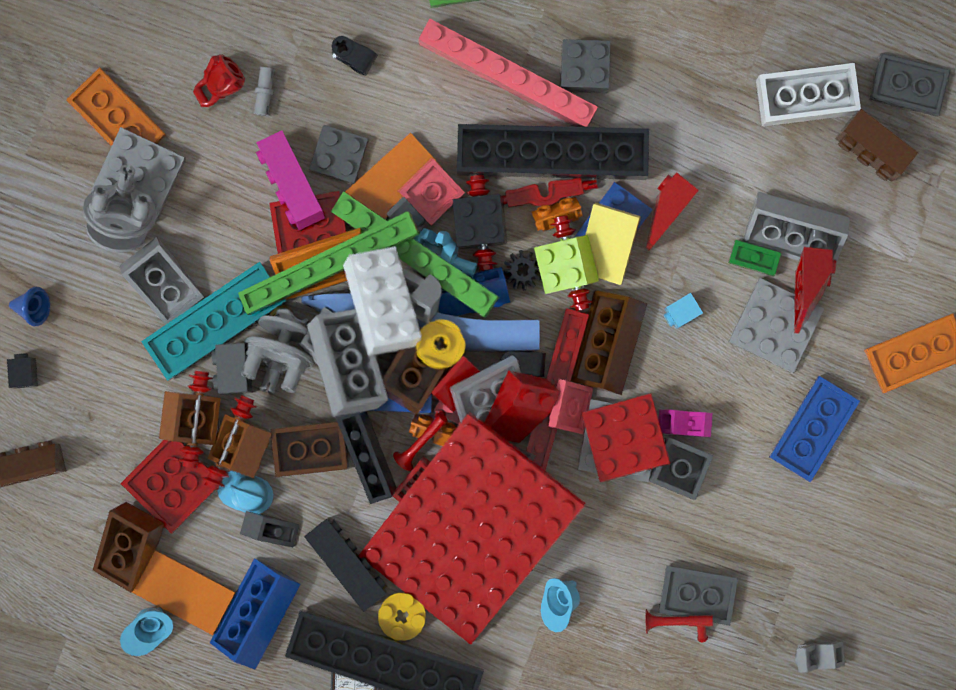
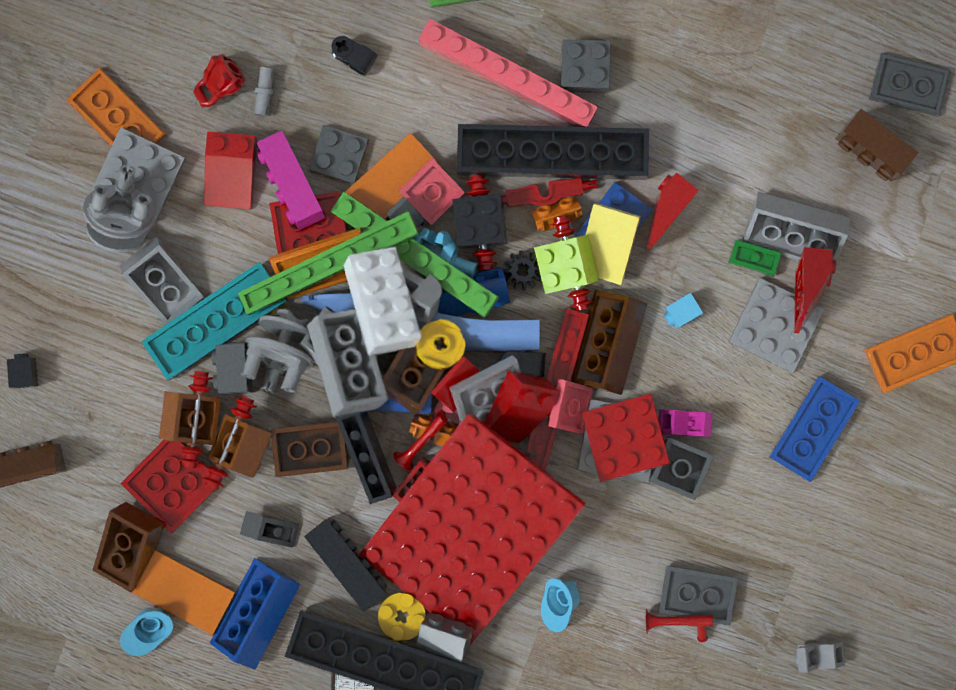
blue hat [9,287,50,327] -> none
medium azure piece [217,471,273,514] -> none
white brick [756,63,861,127] -> none
none -> slope [204,131,258,210]
none -> dark grey brick [416,613,474,663]

